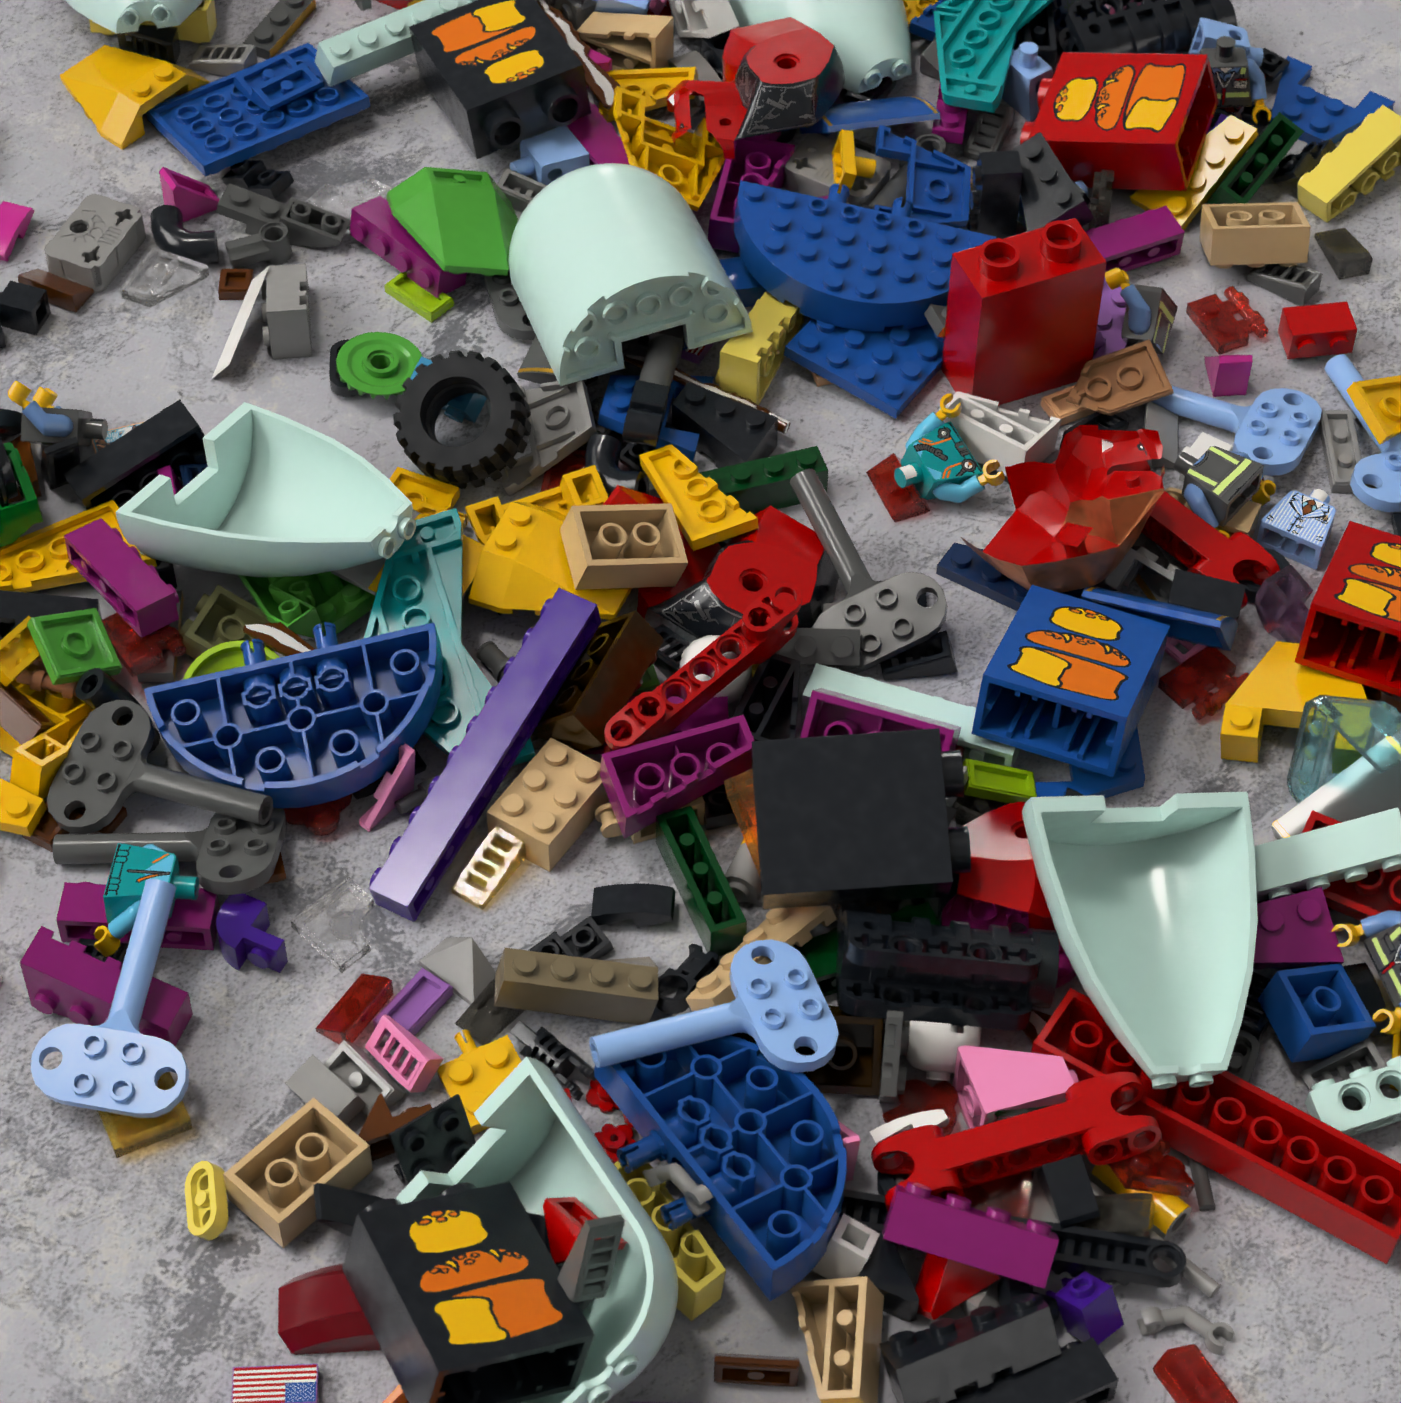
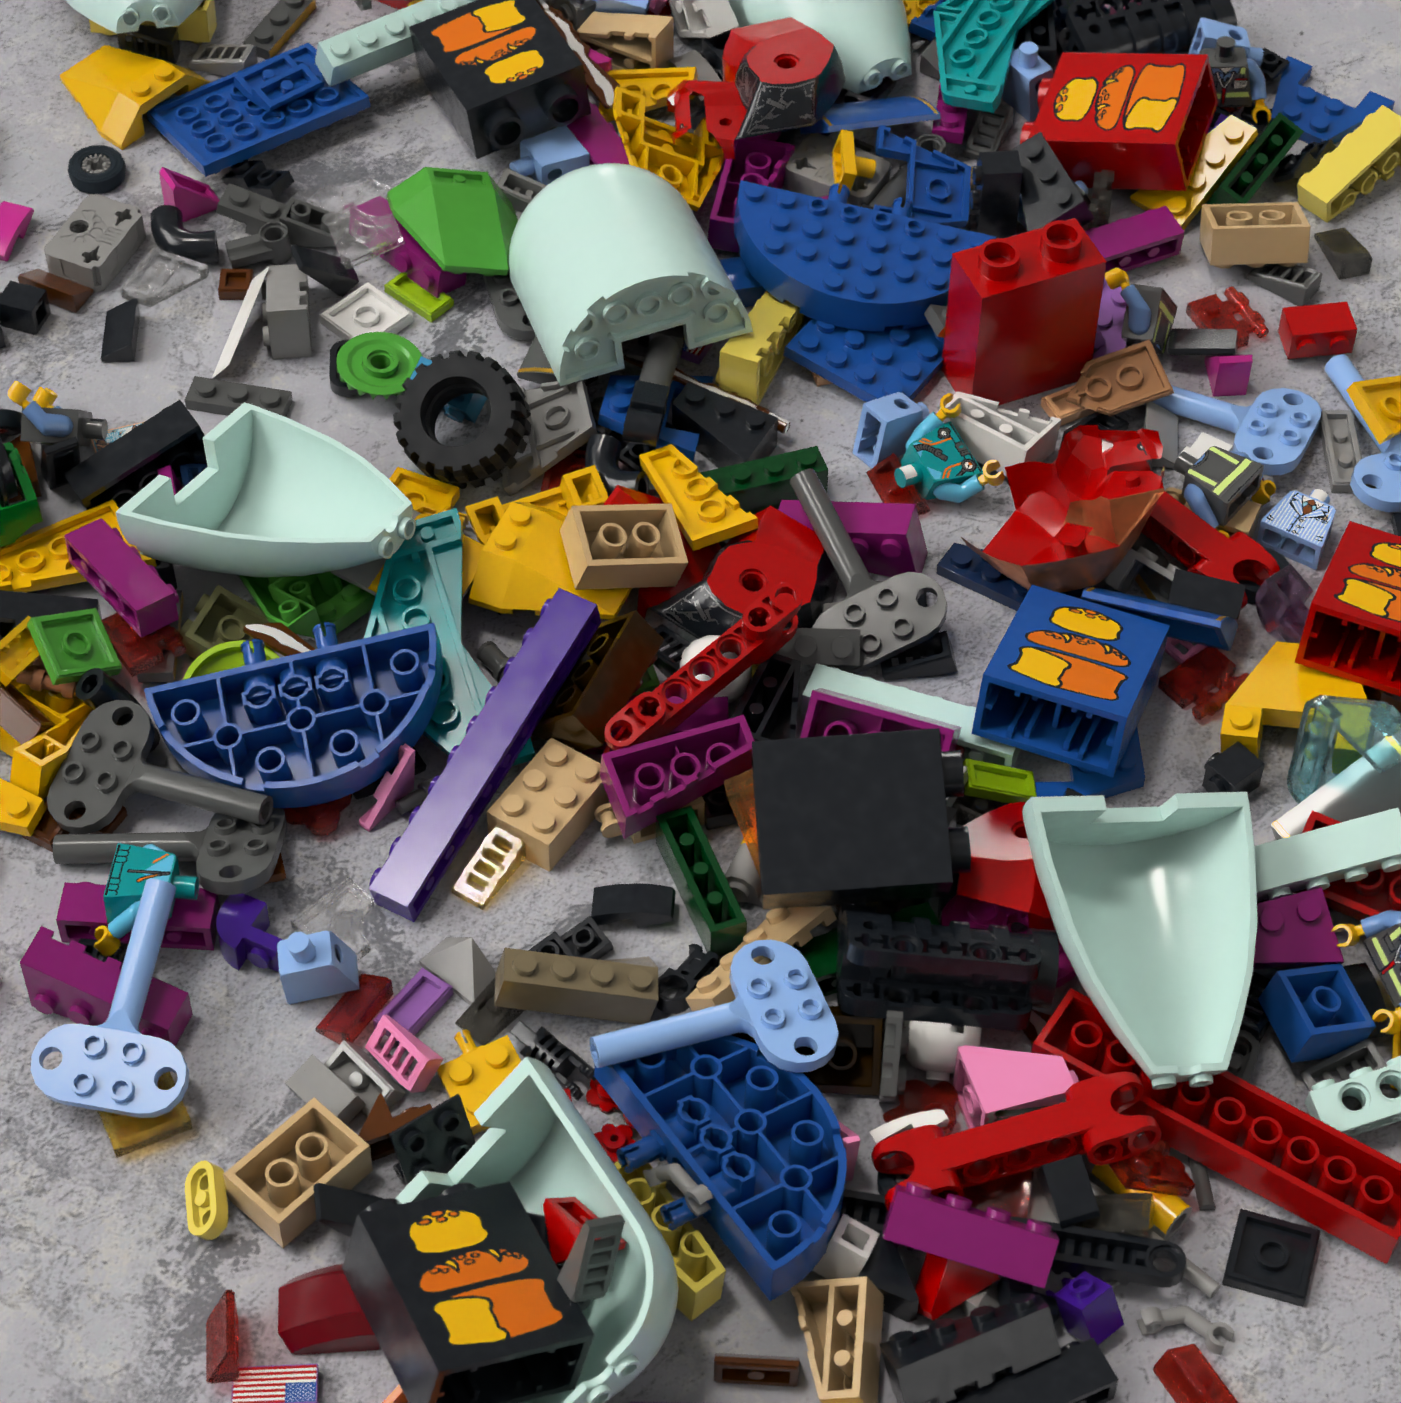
none -> black bush [68,145,126,194]
none -> black slope [101,299,140,362]
none -> dark grey plate [185,376,293,417]
none -> clear red slope [206,1289,239,1384]
none -> light blue torso [277,930,360,1005]
none -> black slope [290,244,359,297]
none -> white tile [319,282,413,340]
none -> clear tile [324,202,406,270]
none -> magenta wedge [778,500,928,577]
none -> light blue torso [852,392,930,472]
none -> black slope [1168,329,1238,355]
none -> black brick [1202,741,1265,794]
none -> black tile [1222,1208,1321,1307]

